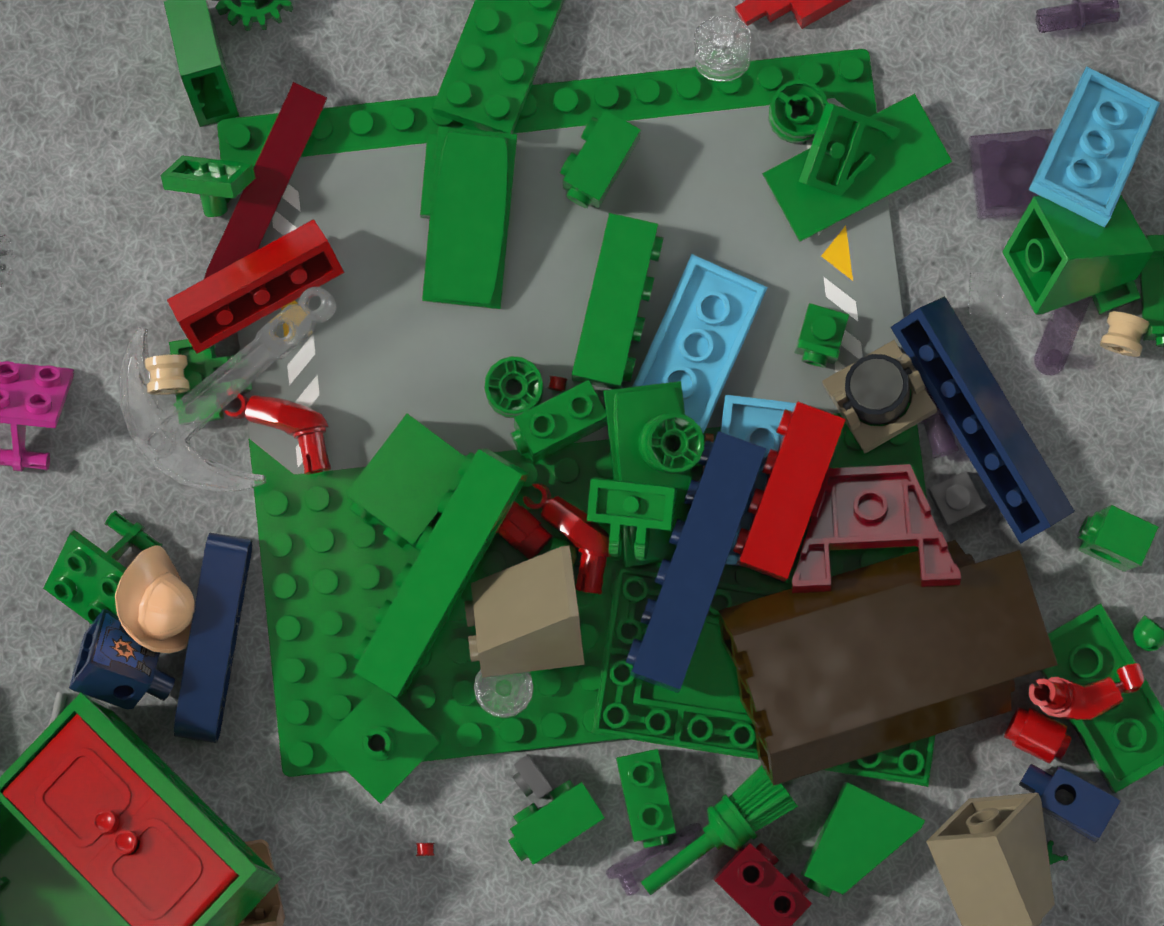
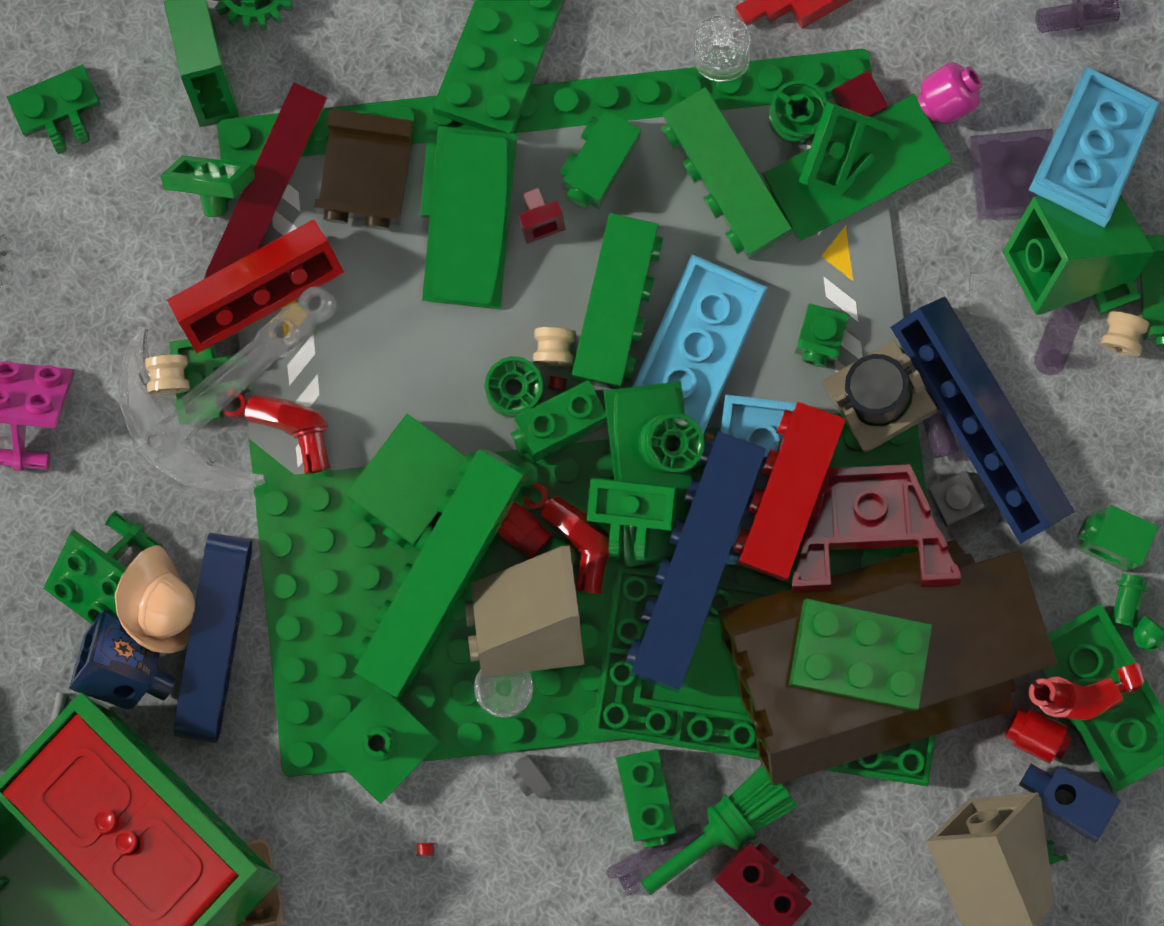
green brick [508,779,605,865] -> none
green slope [801,782,925,898] -> none
none -> green hinge [7,64,101,154]
none -> dark brown panel [314,108,414,230]
none -> dark red tile [518,188,566,244]
none -> tan wheel [532,327,576,367]
none -> green brick [661,87,792,260]
none -> green plate [789,599,932,711]
none -> dark red tile [831,71,888,117]
none -> dark pink head [918,62,982,124]
none -> green pin [1110,573,1149,628]

